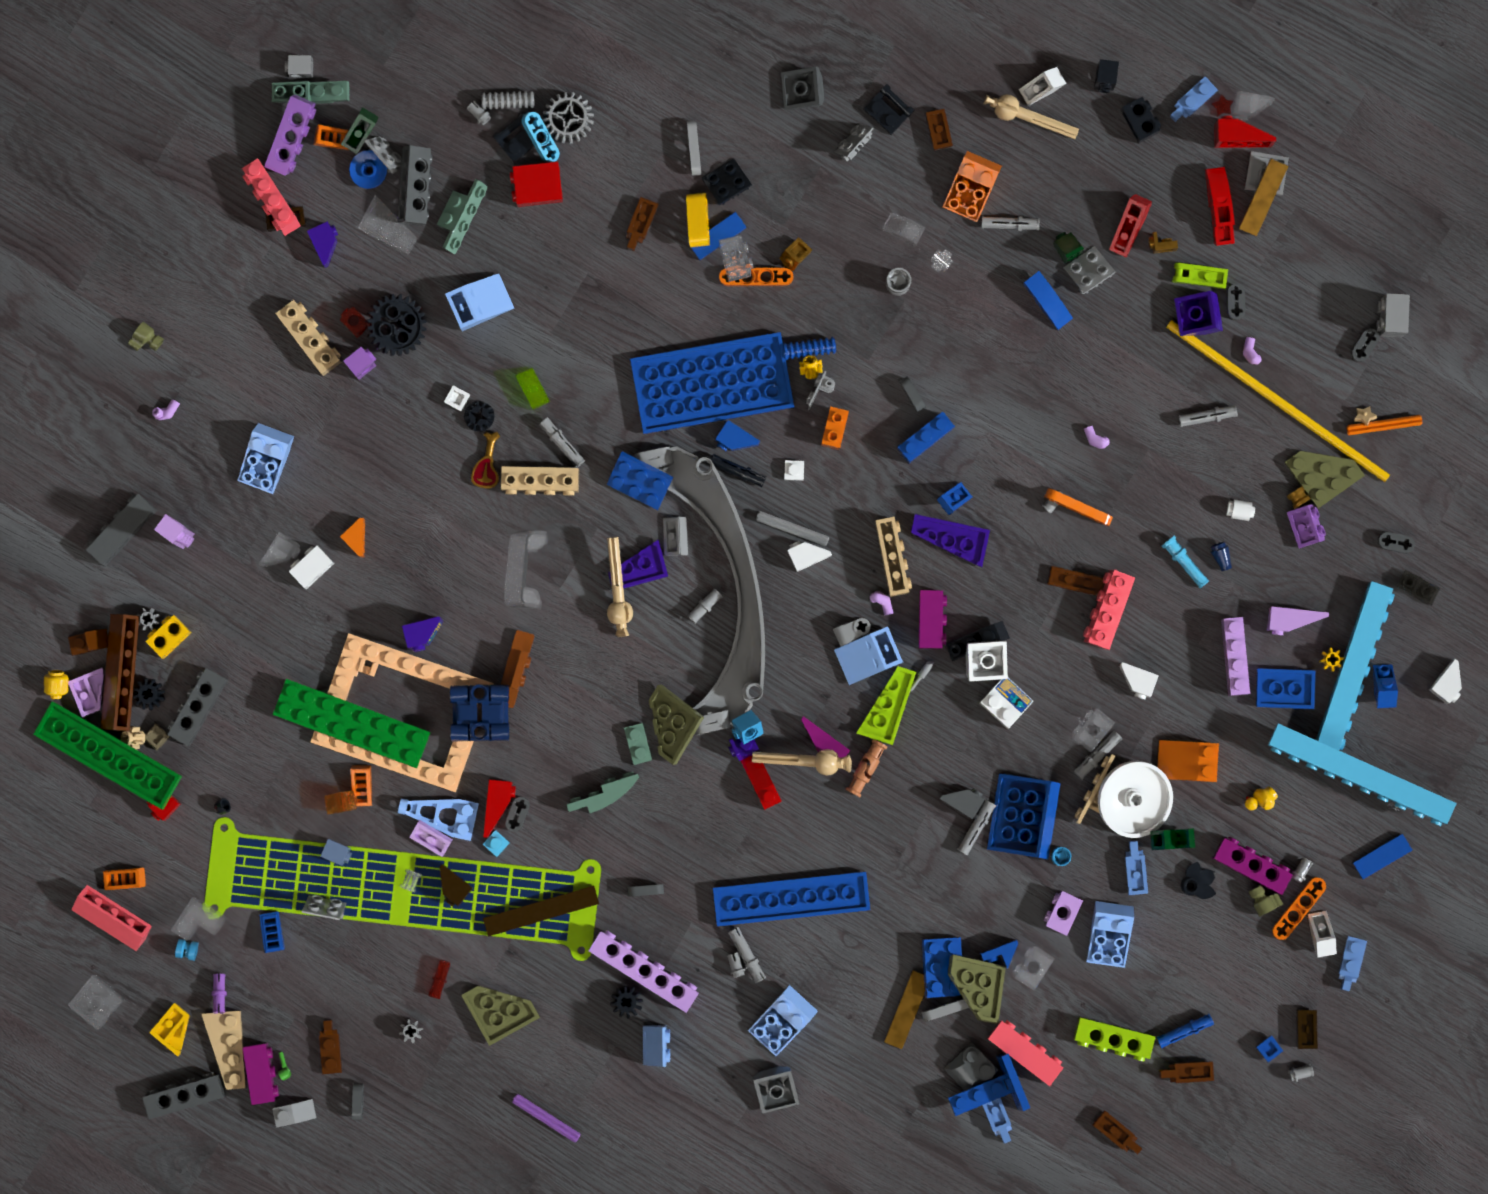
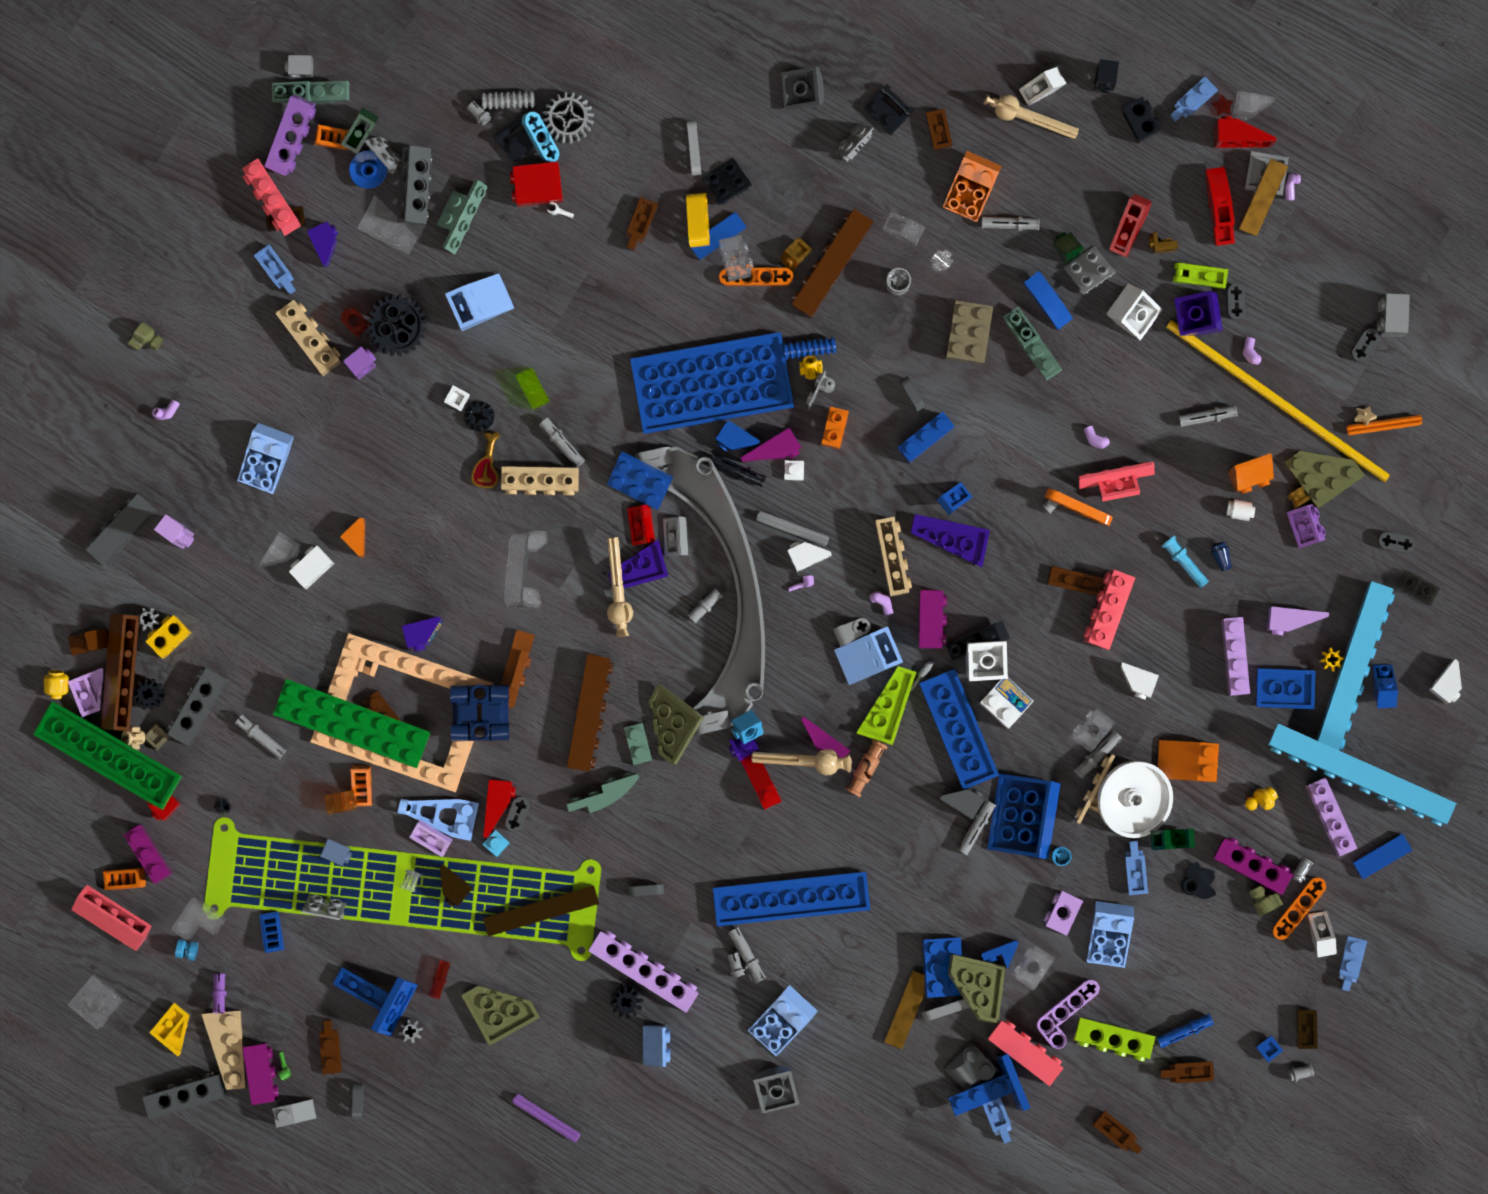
none -> magenta brick [123,825,173,884]
none -> light grey pin [235,714,287,760]
none -> medium blue hinge [254,244,296,295]
none -> blue piece [333,967,418,1036]
none -> reddish brown plate [362,690,401,721]
none -> white hand [547,202,574,218]
none -> reddish brown brick [567,654,614,772]
none -> red slope [627,505,655,546]
none -> magenta slope [740,428,801,463]
none -> lavender hand [788,576,814,592]
none -> reddish brown brick [791,209,873,319]
none -> blue plate [919,669,999,790]
none -> dark tan brick [946,300,993,365]
none -> sand green slope [1003,306,1062,381]
none -> lavender beam [1036,979,1100,1049]
none -> coral bracket [1078,462,1154,502]
none -> white slope [1107,283,1162,340]
none -> orange slope [1228,453,1274,494]
none -> lavender arm [1285,173,1301,201]
none -> lavender brick [1305,778,1358,856]

